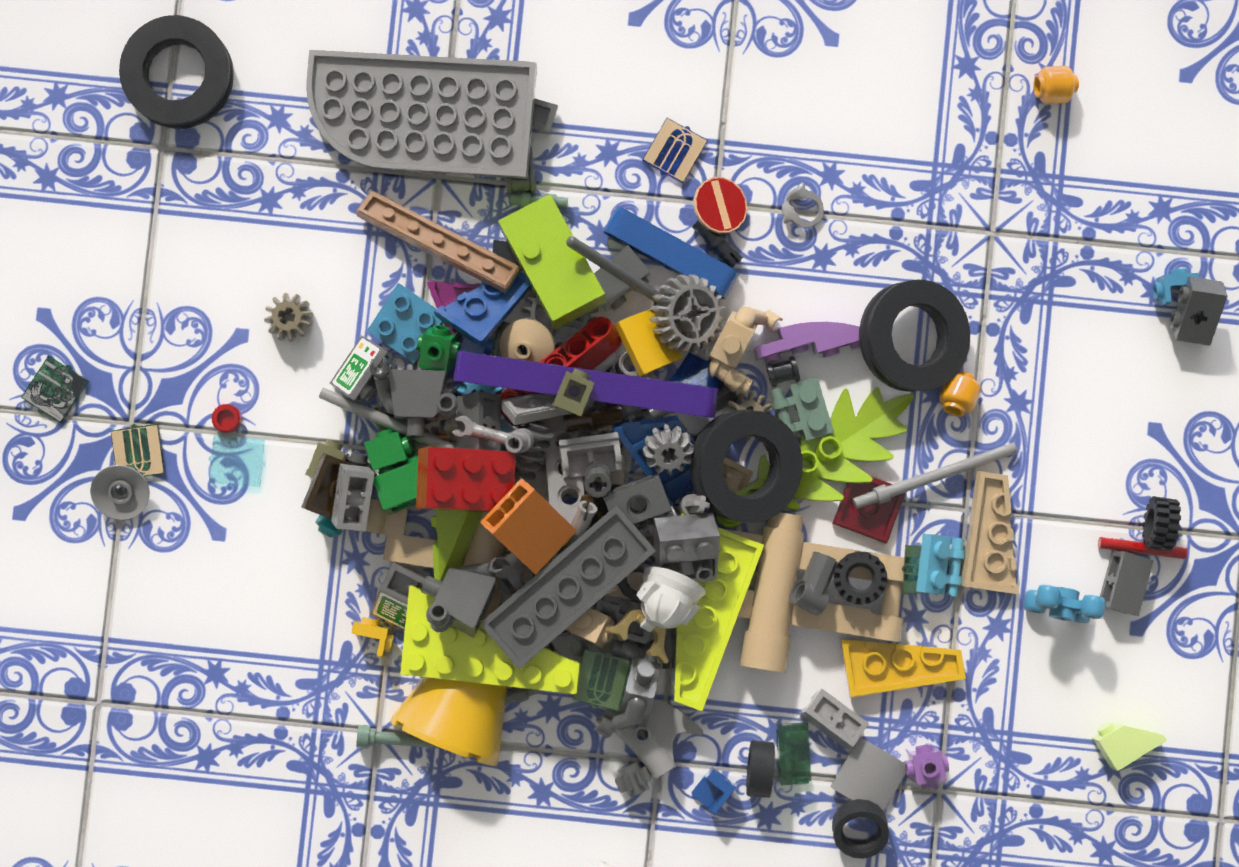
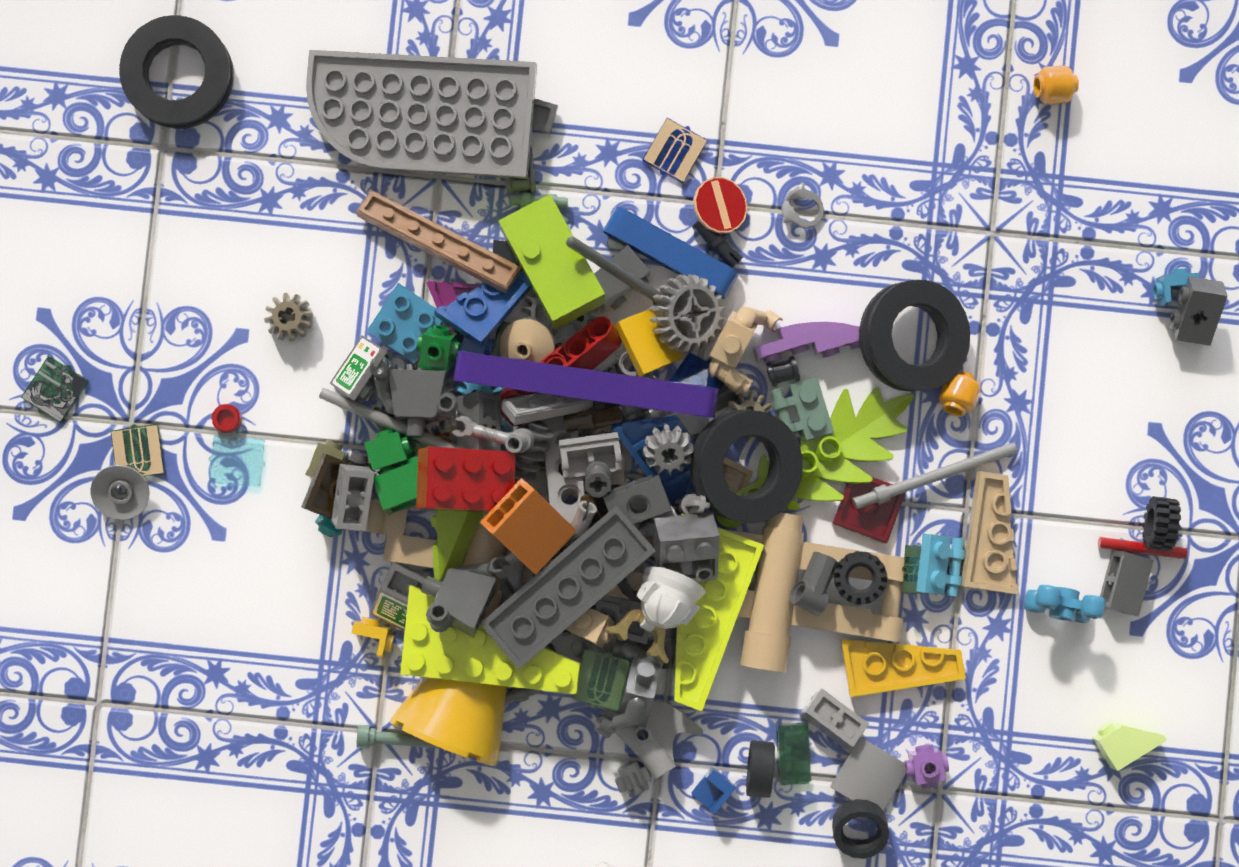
olive brick [552,368,595,416] -> none

